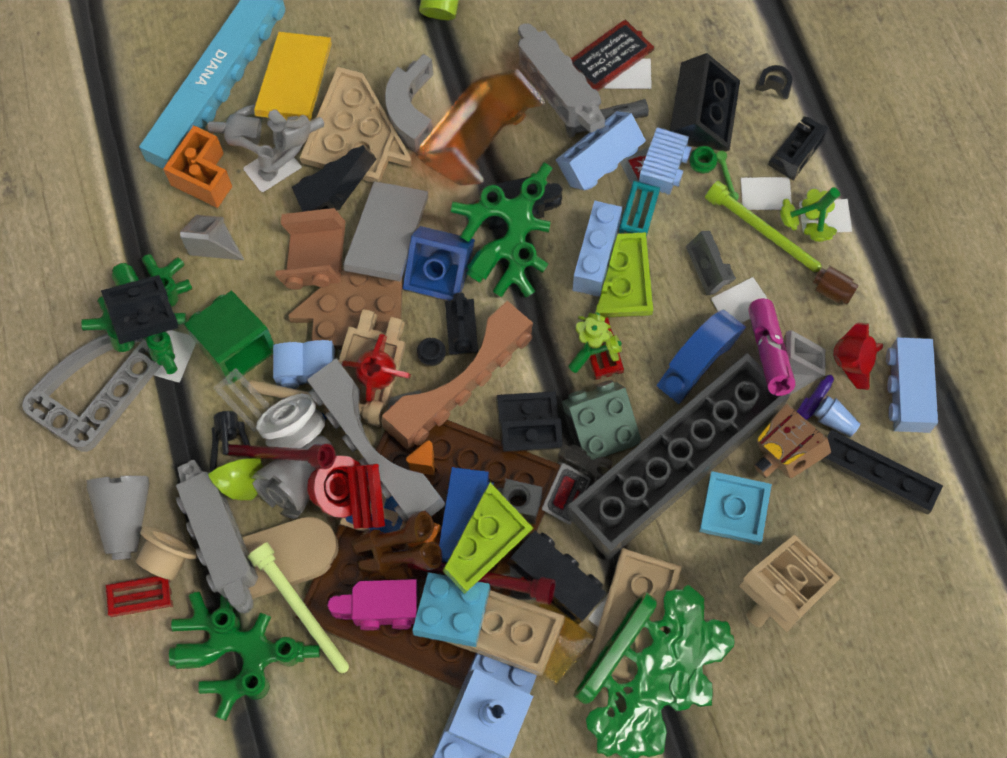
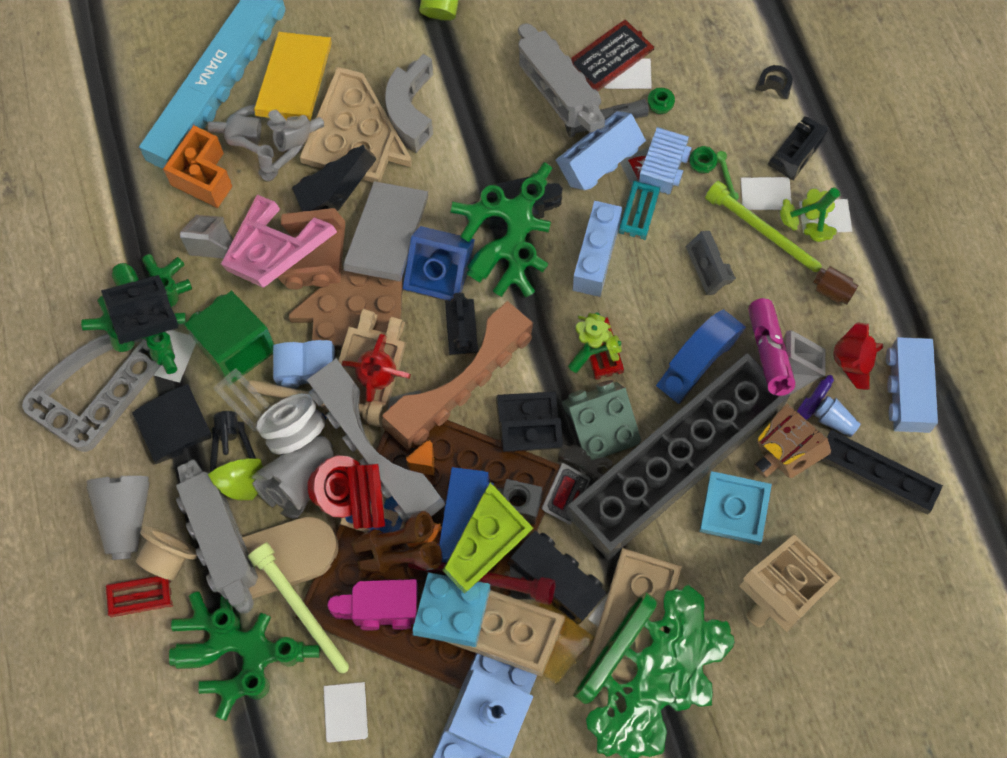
dark red piece [227,443,336,469] -> none
white sticker [243,147,302,192] -> none
clear orange windscreen [416,69,546,186] -> none
black plate [417,338,446,366] -> none
lime wing [595,232,653,318] -> none
black slope [670,53,740,152] -> none
white sticker [711,277,767,323] -> none
none -> black slope [132,384,211,465]
none -> bright pink wing [221,195,337,288]
none -> white sticker [324,682,368,742]
none -> green plate [648,88,675,114]

